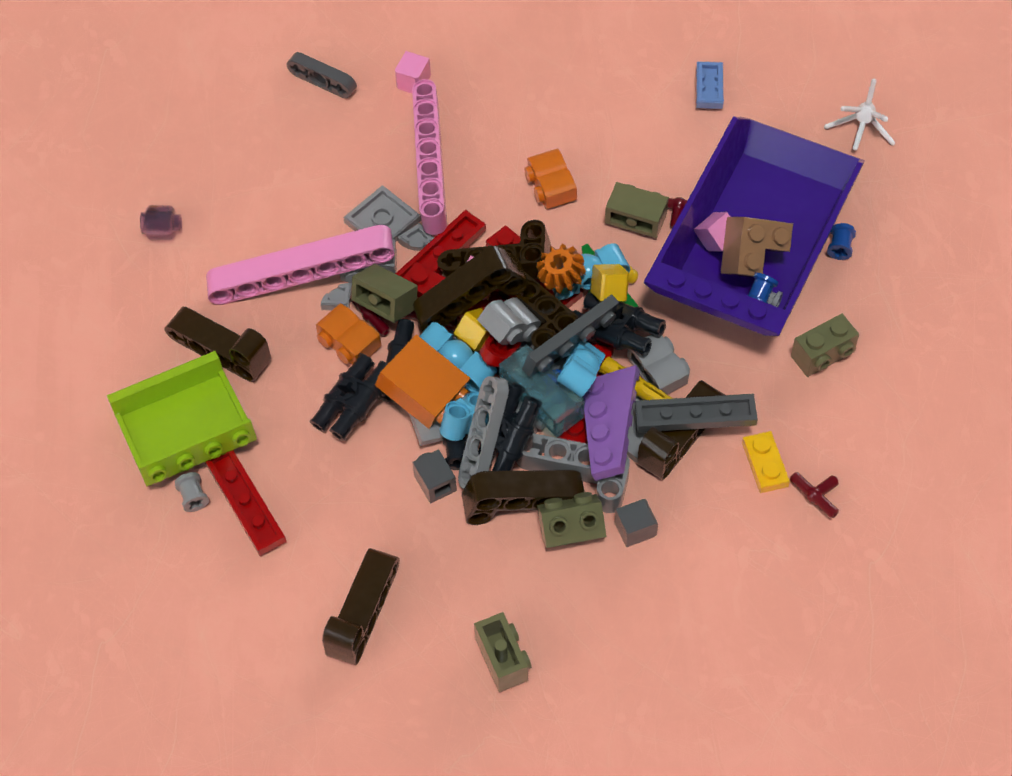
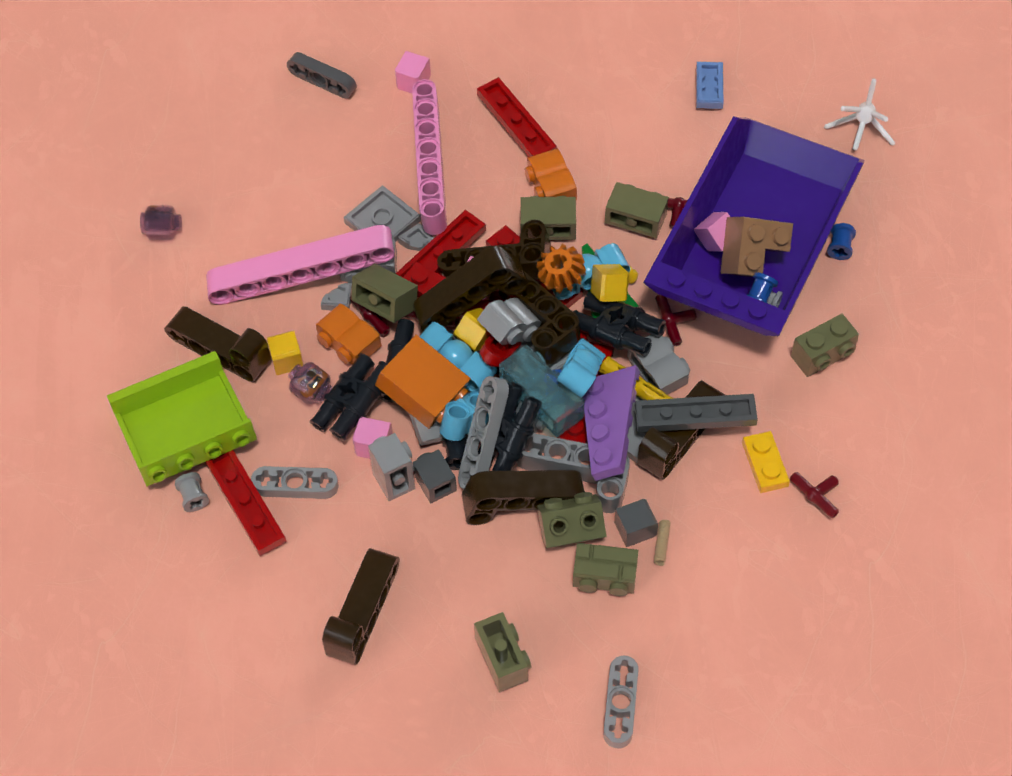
dark grey plate [522,294,620,378] -> none
none -> light grey beam [251,466,339,499]
none -> yellow piece [266,330,304,376]
none -> head [288,362,332,405]
none -> bright pink piece [353,417,393,459]
none -> light grey brick [368,433,415,501]
none -> red plate [477,77,557,157]
none -> olive brick [521,196,576,240]
none -> olive brick [573,543,639,596]
none -> light grey beam [603,655,638,749]
none -> tan piece [654,520,671,566]
none -> dark red piece [655,294,697,346]

